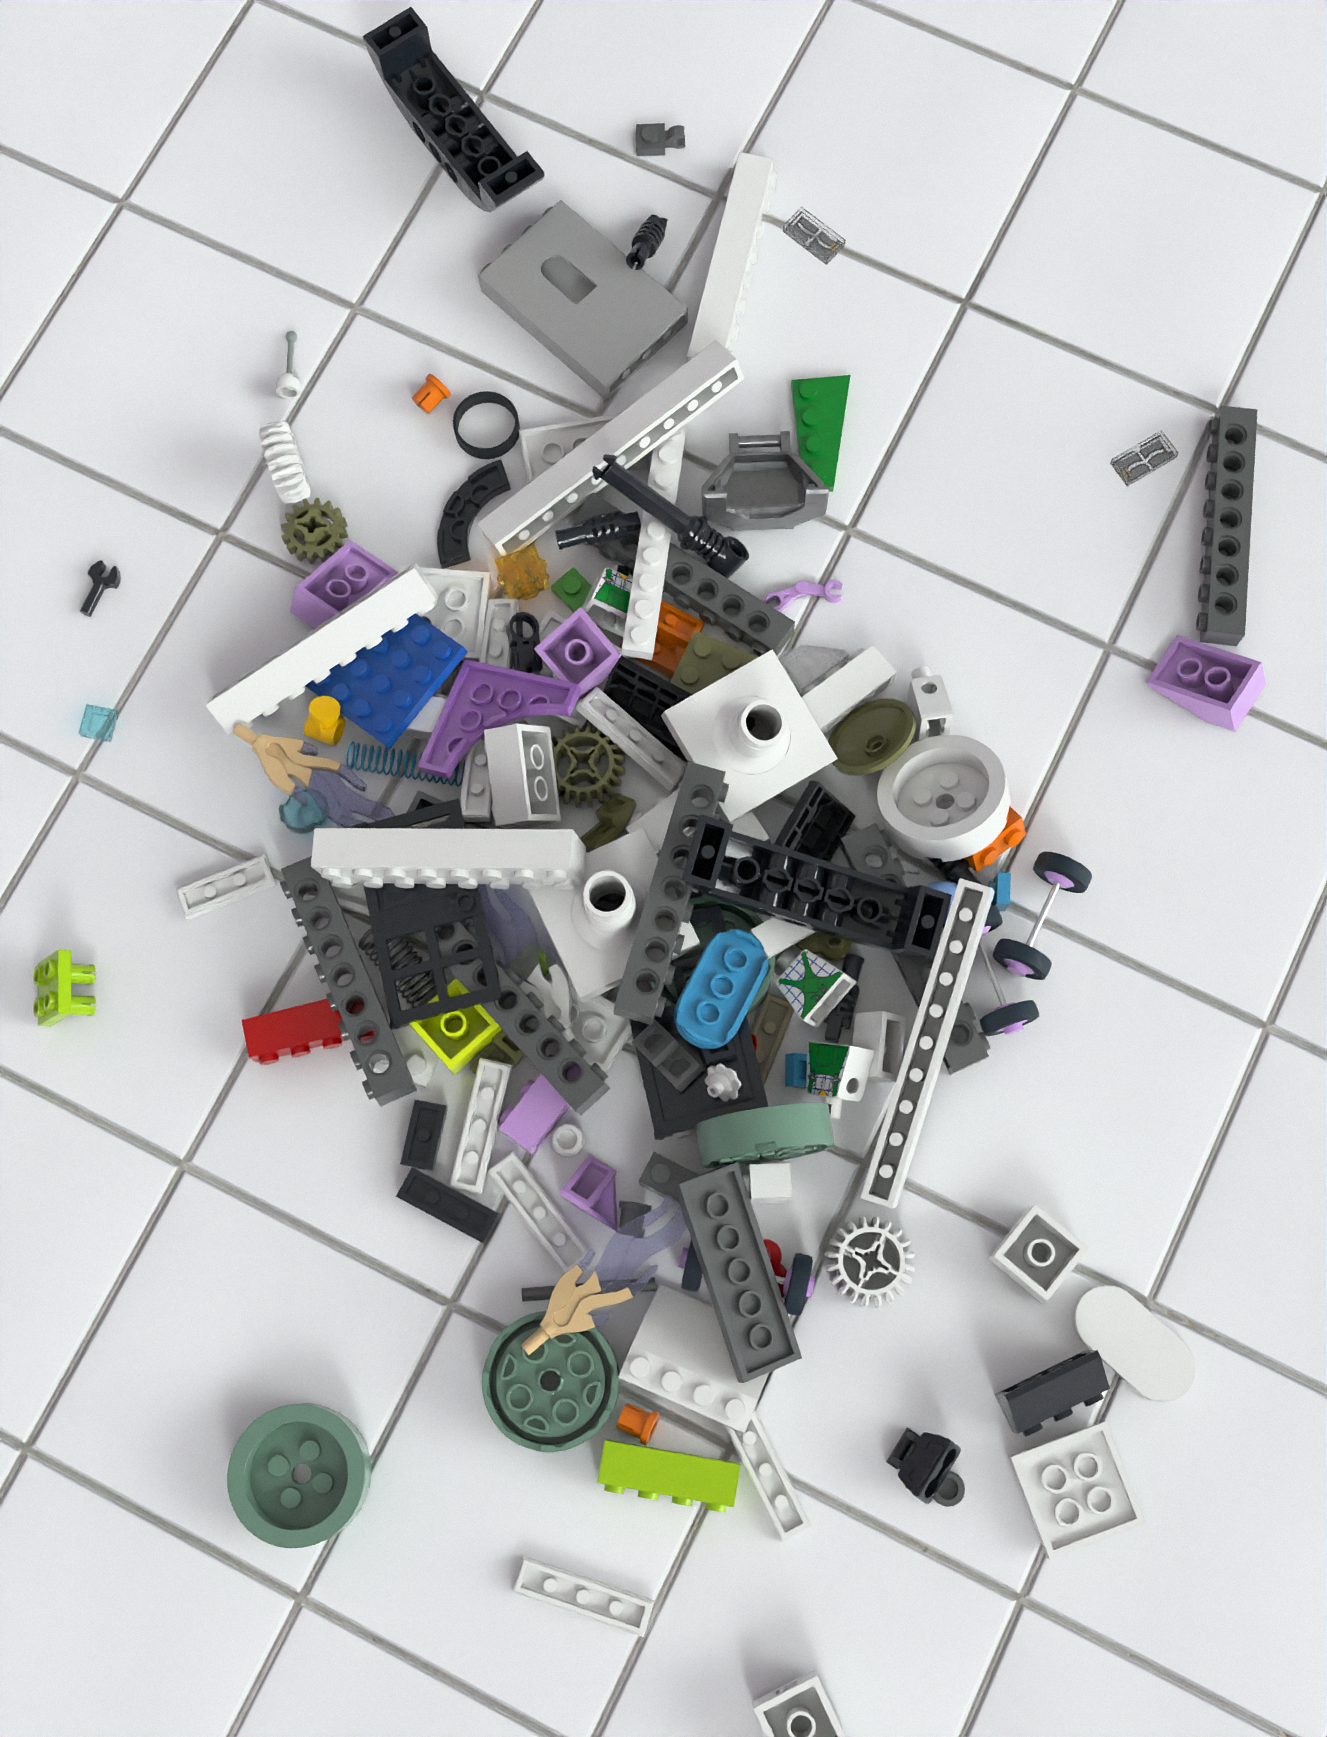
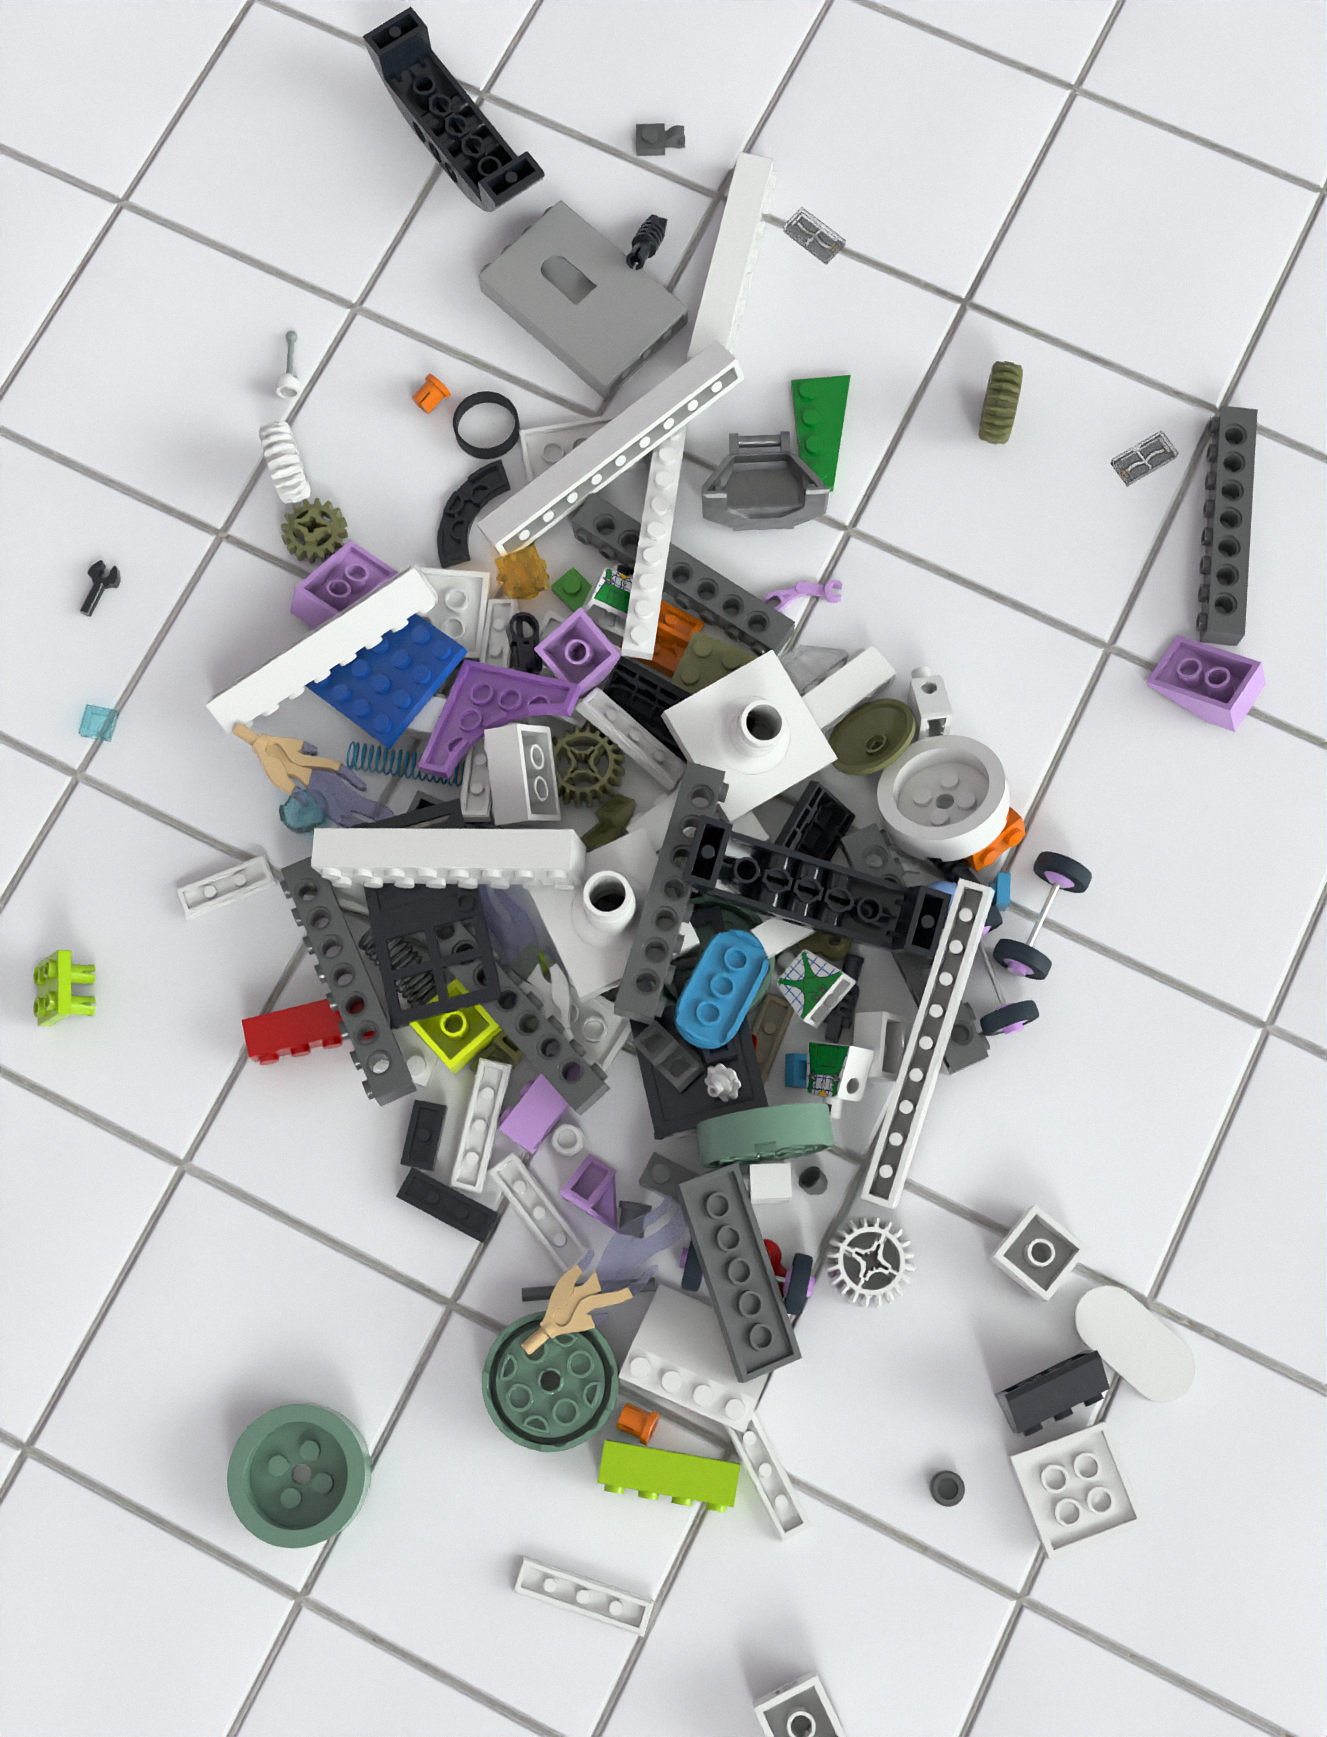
yellow piece [304,696,346,747] -> none
black hinge [555,510,641,550] -> none
black piece [592,454,749,579] -> none
black piece [886,1427,961,1504] -> none
none -> dark grey hinge [798,1166,828,1195]
none -> olive gear [978,361,1023,445]

